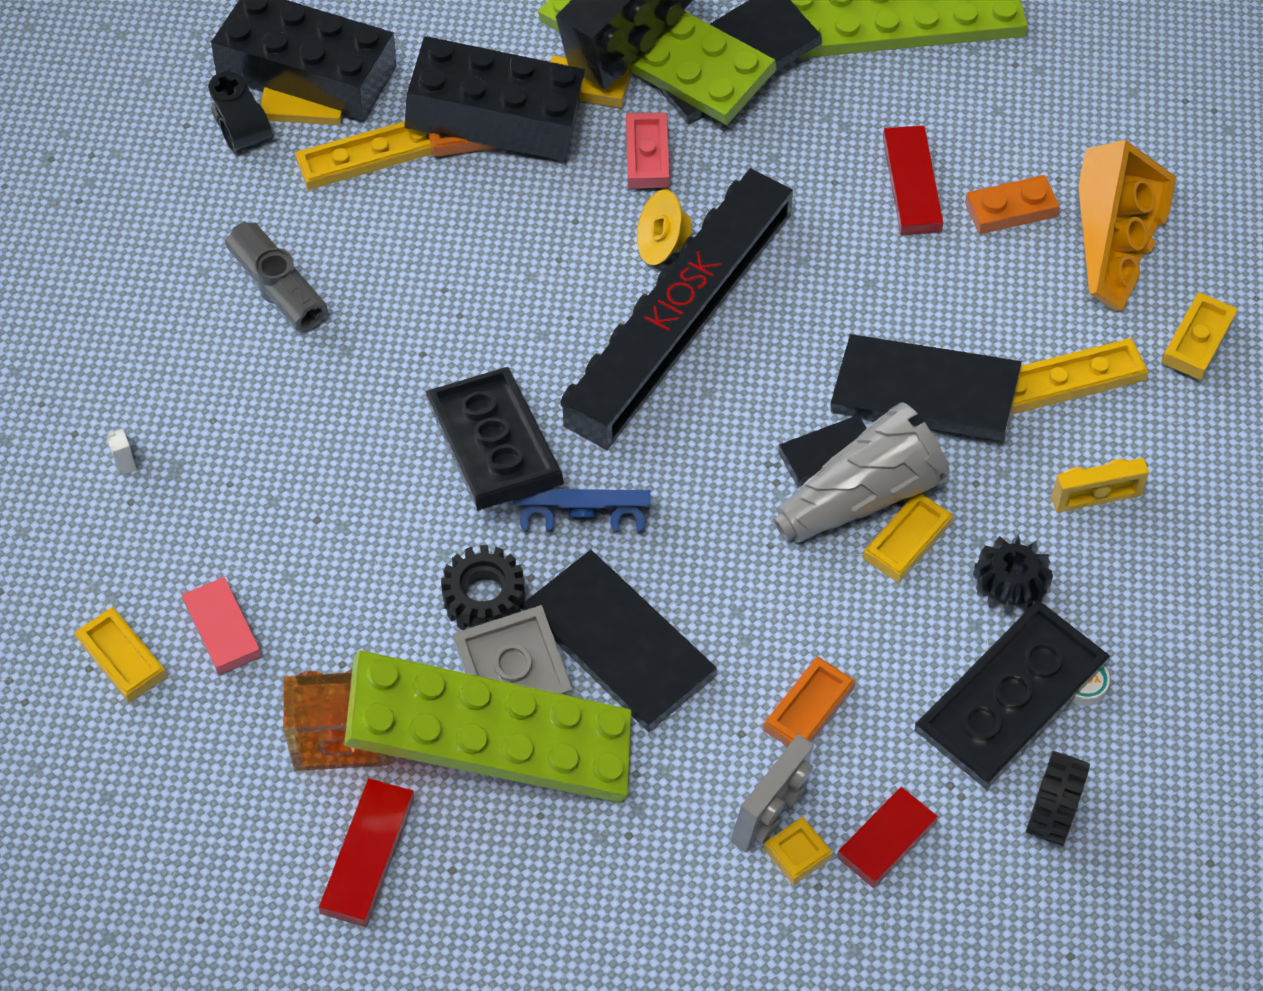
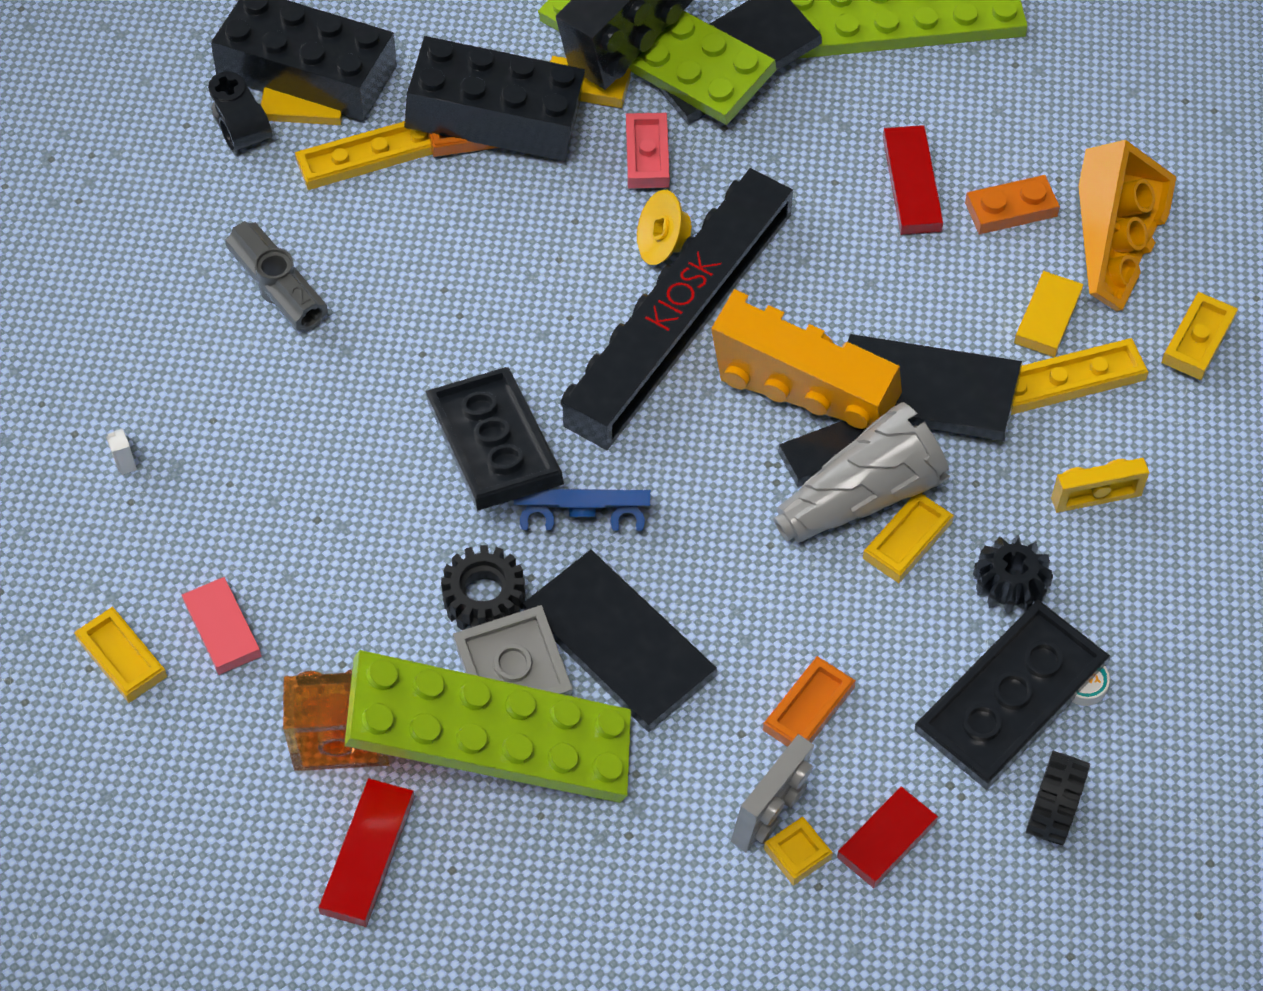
none -> light orange wedge [711,289,902,429]
none -> yellow tile [1014,271,1084,357]

